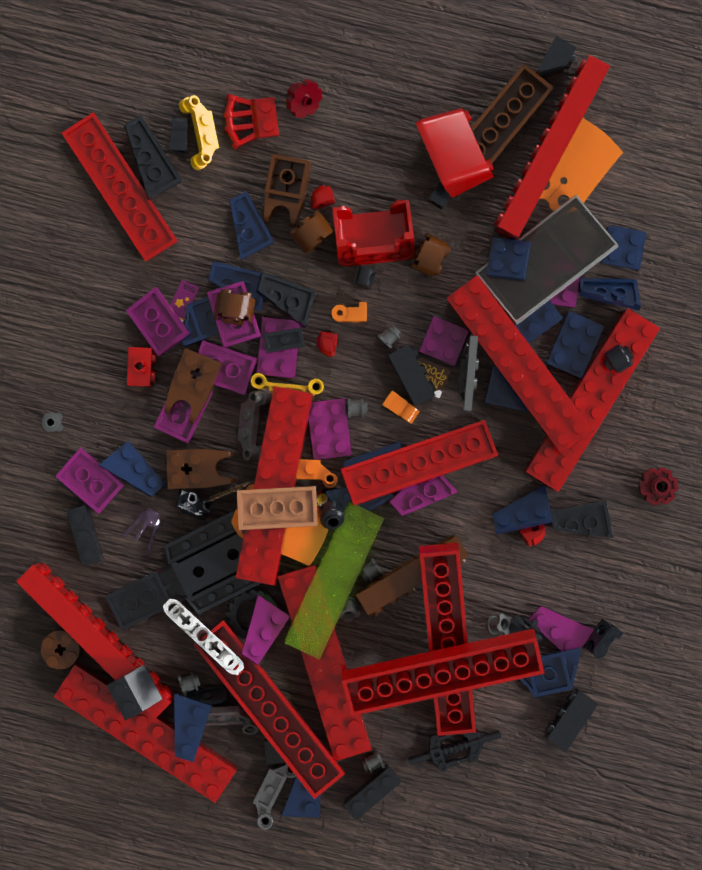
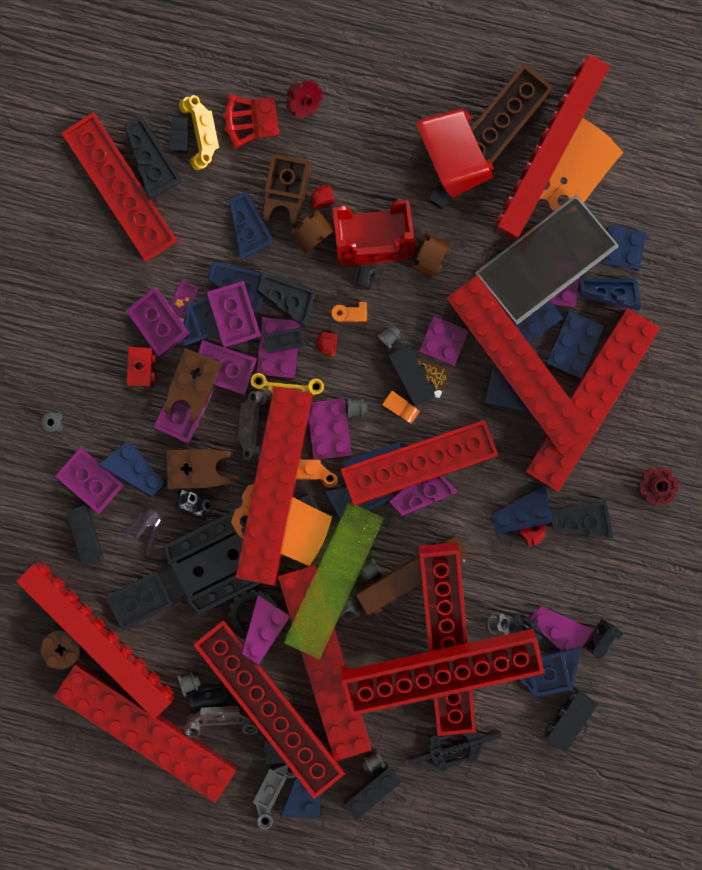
black slope [107,664,163,721] -> none
white piece [163,599,244,675] -> none
dark blue wing [174,694,212,762] -> none
sticker [209,481,253,502] -> none
reddish brown brick [213,289,255,325] -> none
nougat plate [237,486,318,530] -> none
sticker [316,488,330,510] -> none
black head [318,501,345,529] -> none
dark grey wing [458,335,479,411] -> none
dark blue plate [486,238,531,281] -> none
black slope [536,36,577,78] -> none
black head [604,344,635,373] -> none

